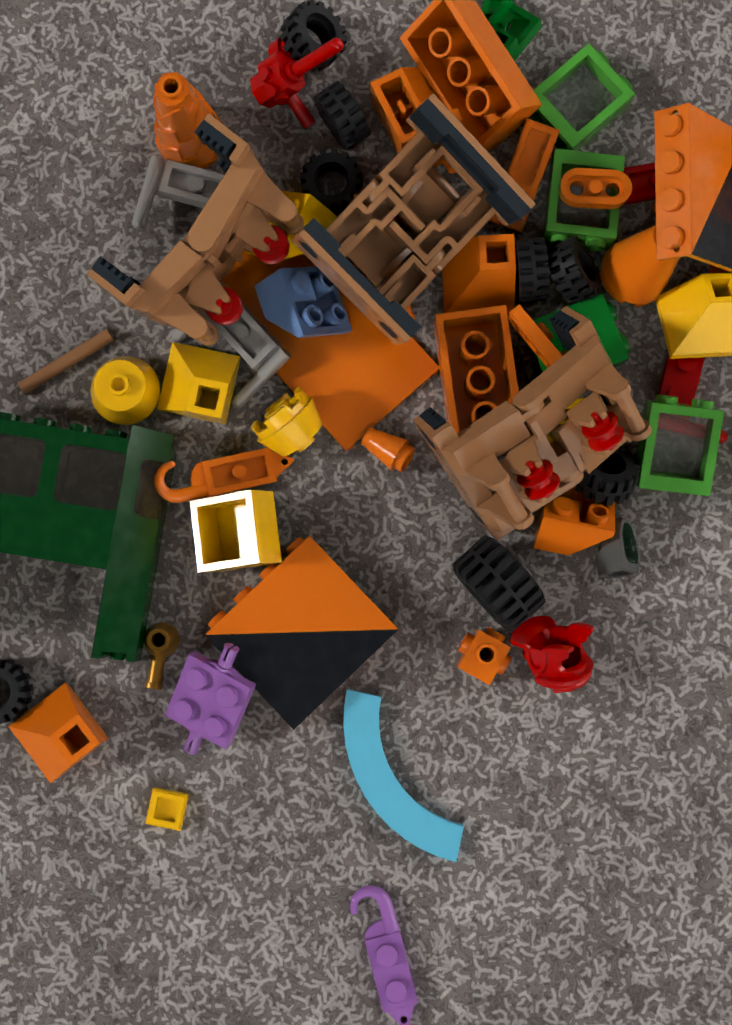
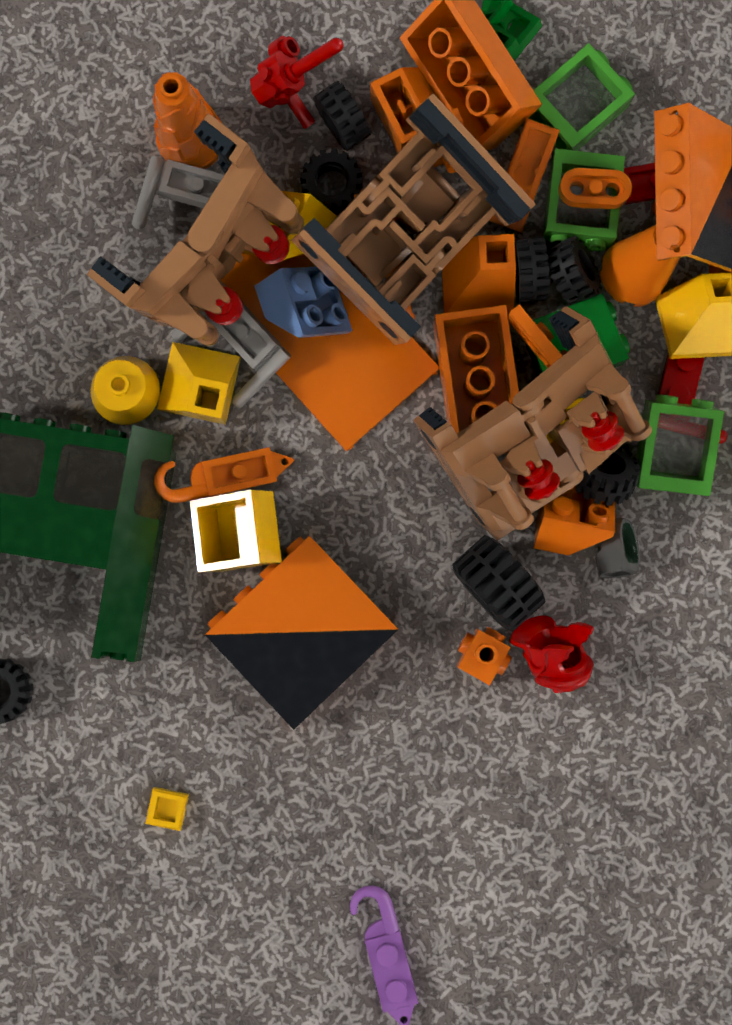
orange slope [8,682,109,783] -> none
medium nougat bar [17,329,114,395] -> none
pearl gold bar [144,622,180,690] -> none
medium lavender plate [165,643,256,755] -> none
yellow cone [251,387,322,457] -> none
black tyre [280,0,347,72] -> none
medium azure tile [343,689,464,862] -> none
orange cone [361,427,416,472] -> none

